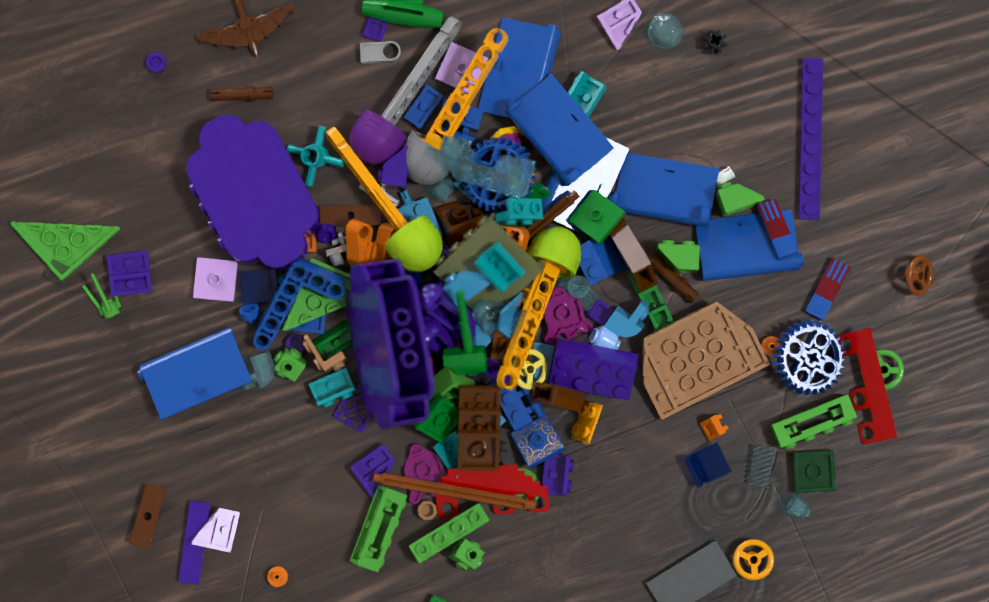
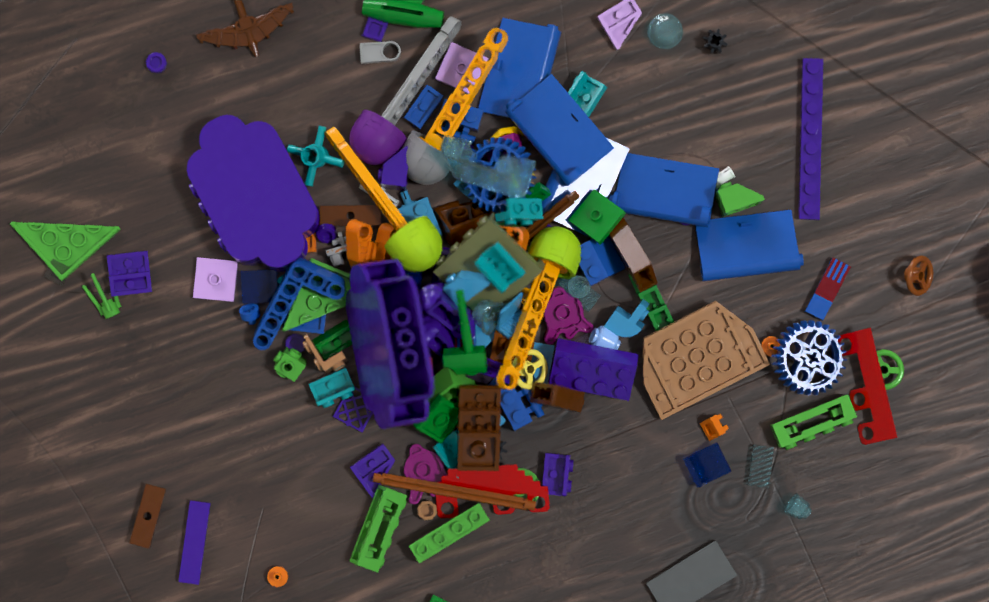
blue door [137,327,252,420] -> none
wing [191,508,240,552] -> none
reddish brown pin [211,86,273,102] -> none
clear light blue brick [239,351,276,390] -> none
clear light blue hat [428,177,455,203] -> none
bright green brick [448,539,485,571] -> none
blue plate [510,414,566,469] -> none
light orange hinge [571,400,603,444] -> none
dark purple tile [587,298,615,326] -> none
reddish brown pin [649,253,700,303] -> none
bright green slope [656,240,700,273] -> none
light orange piece [733,539,774,580] -> none
tile [756,199,798,261] -> none
dark green plate [792,450,836,493] -> none

